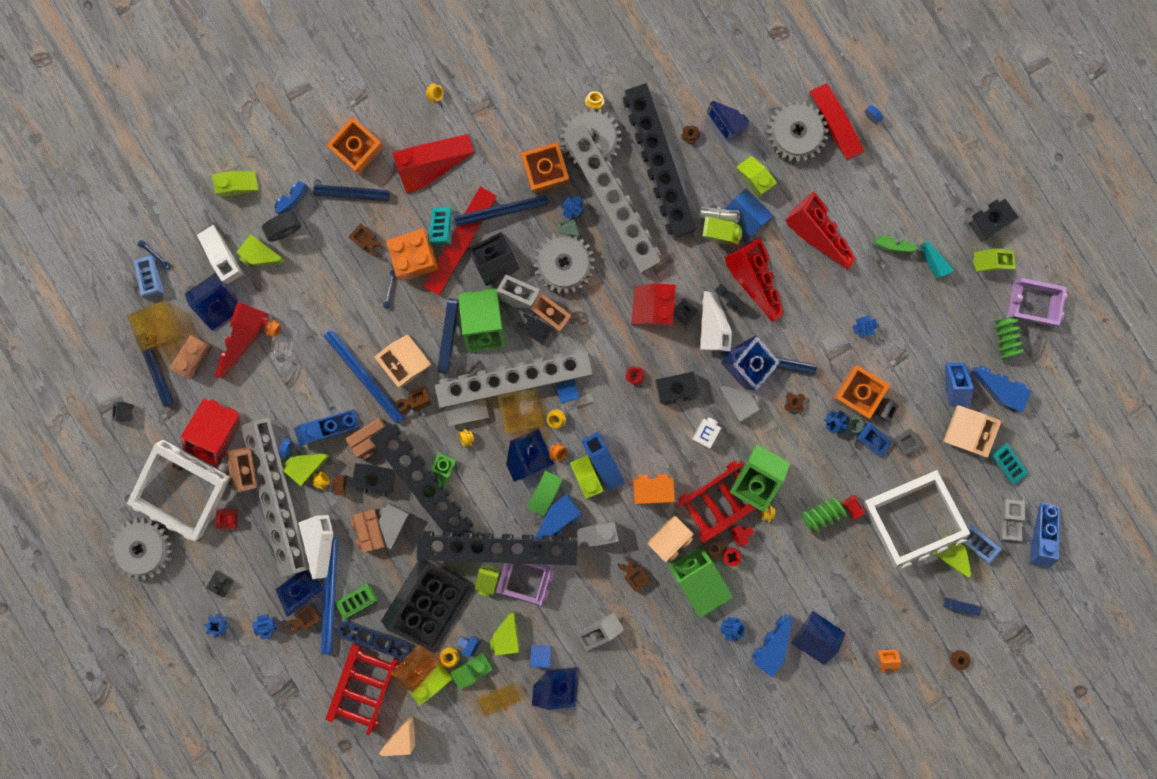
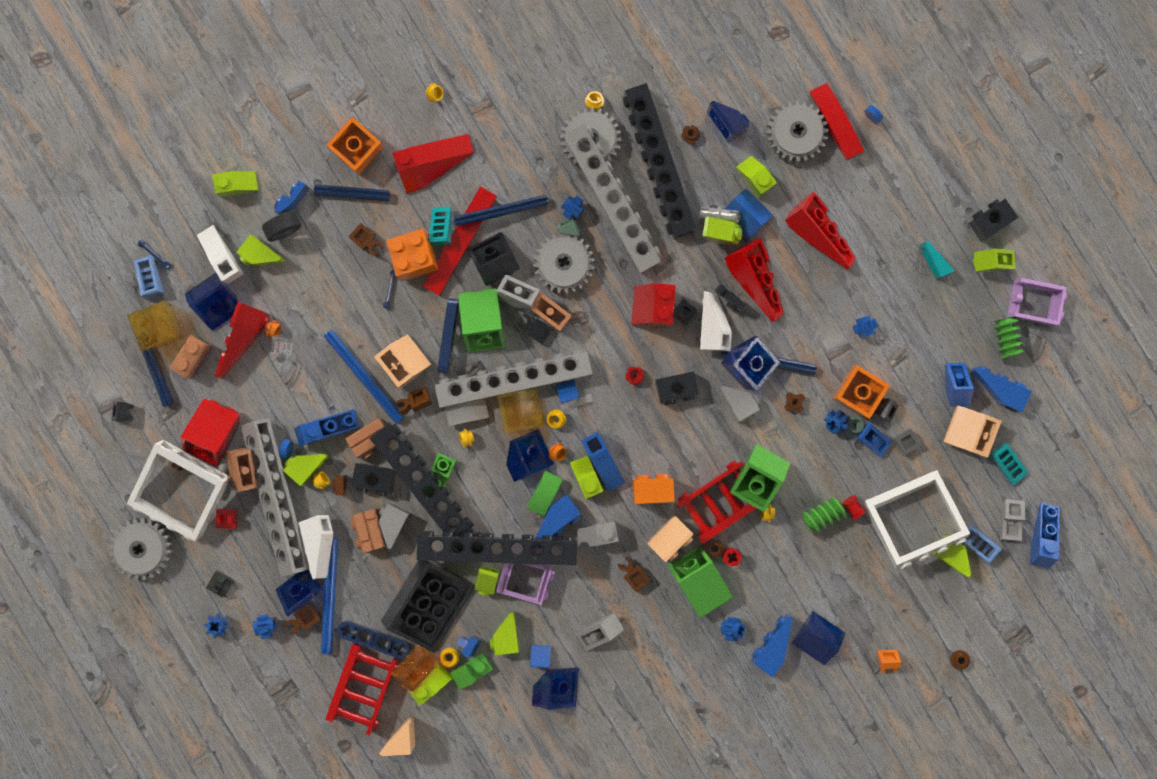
bright green slope [335,583,378,619] -> none
clear yellow slope [476,682,521,715] -> none
orange brick [521,142,569,194] -> none
white brick [691,417,721,449] -> none
red tile [729,525,754,546] -> none
bright green slope [872,235,916,254] -> none
dark blue beam [943,597,982,616] -> none

